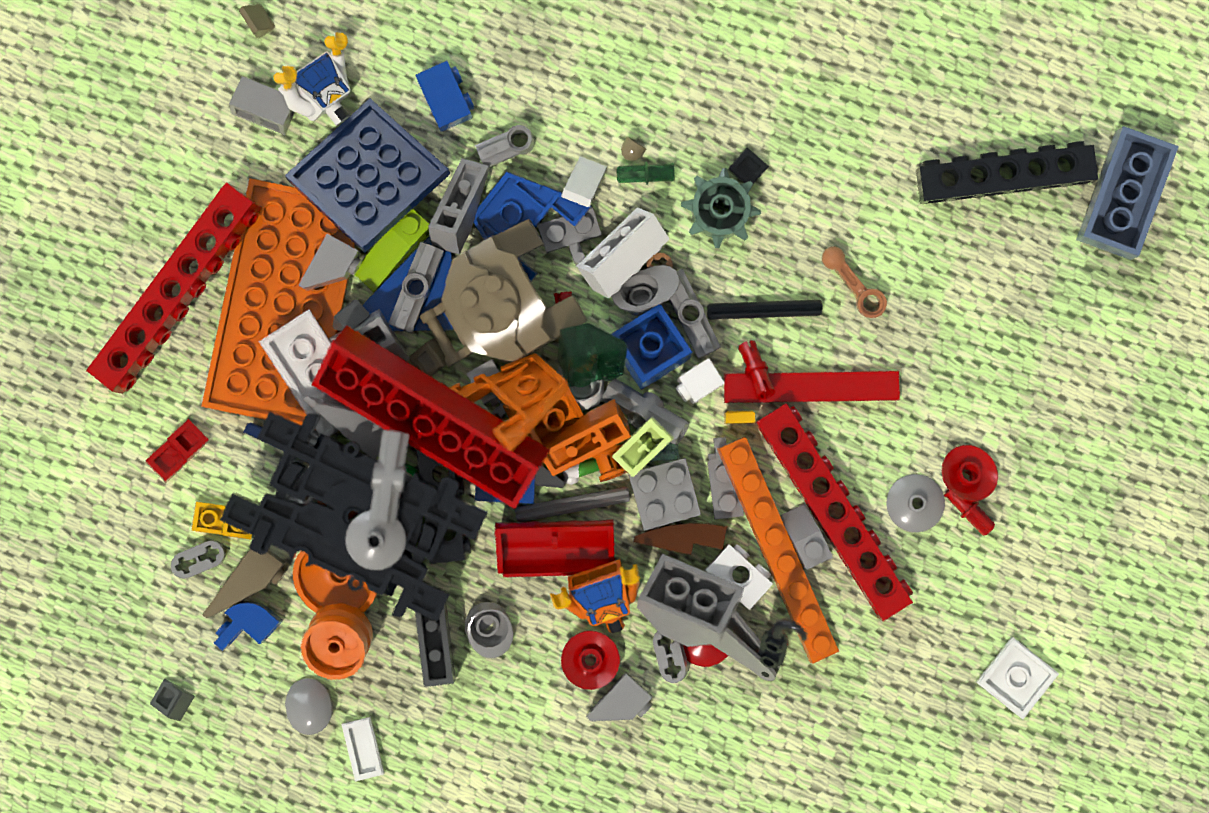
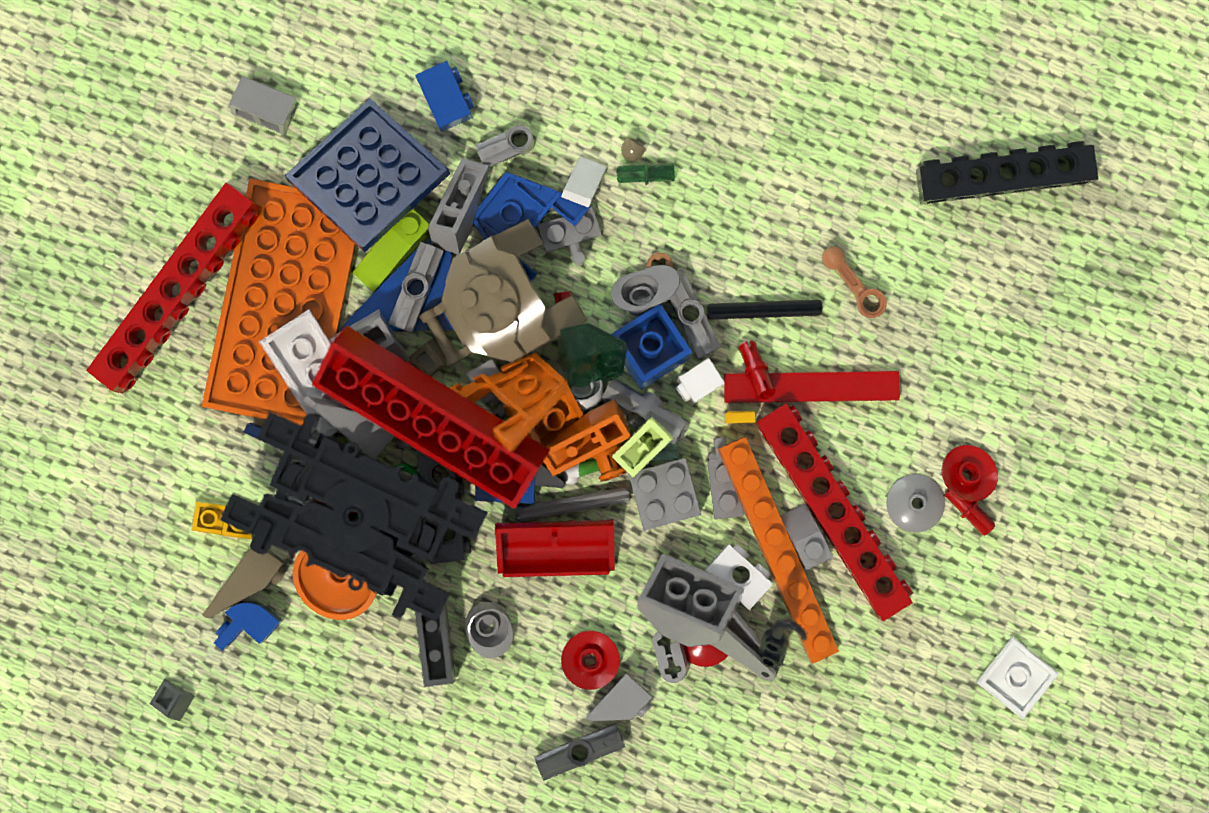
red slope [145,419,209,483] -> none
light grey beam [171,541,226,579] -> none
dark tan slope [239,4,275,38] -> none
torso [274,32,350,126] -> none
light grey hat [285,678,333,735] -> none
light grey slope [299,234,362,291] -> none
orange wheel [301,603,373,680] -> none
dark grey slope [332,299,370,331] -> none
white tile [341,716,385,782] -> none
light grey dish [346,510,406,570] -> none
light grey piece [369,431,409,524] -> none
torso [550,559,640,633] -> none
white brick [576,207,669,298] -> none
reddish brown slope [633,523,727,555] -> none
sand green brick [681,168,761,248] -> none
black tile [728,147,769,184] -> none
sand blue brick [1076,126,1179,260] -> none
none -> dark grey piece [534,723,626,781]

